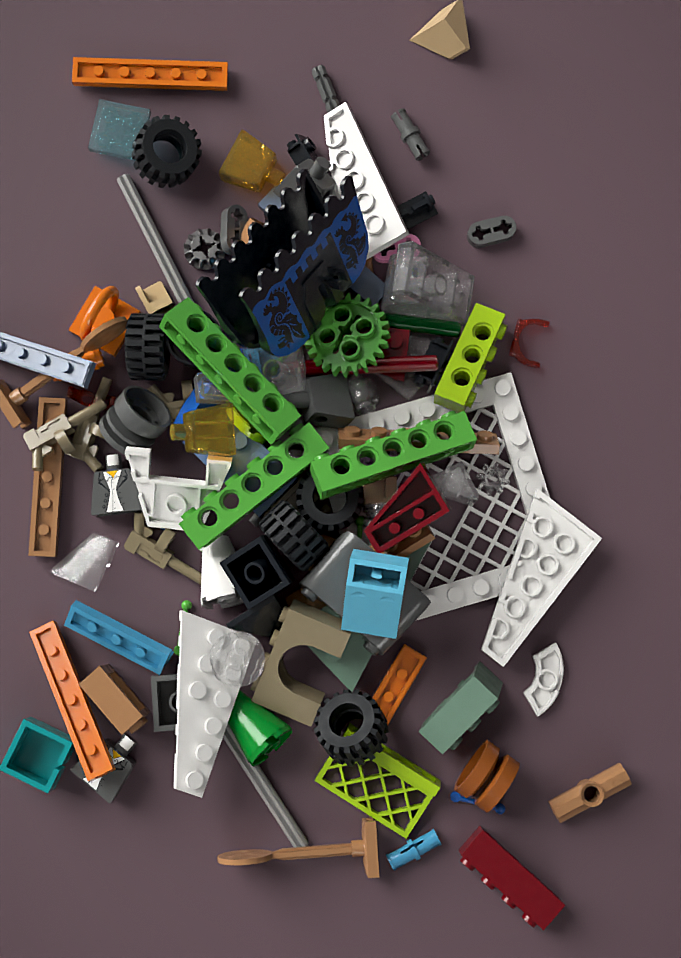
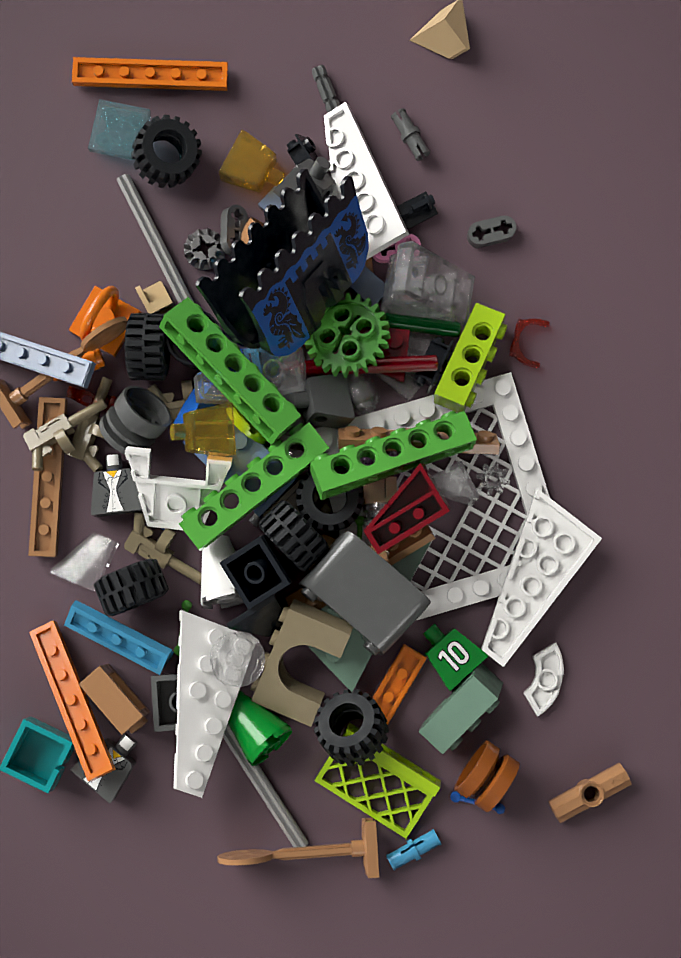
medium azure slope [341,549,409,639] -> none
dark red brick [459,826,565,930] -> none
none -> black tyre [93,559,169,616]
none -> green torso [423,623,488,691]

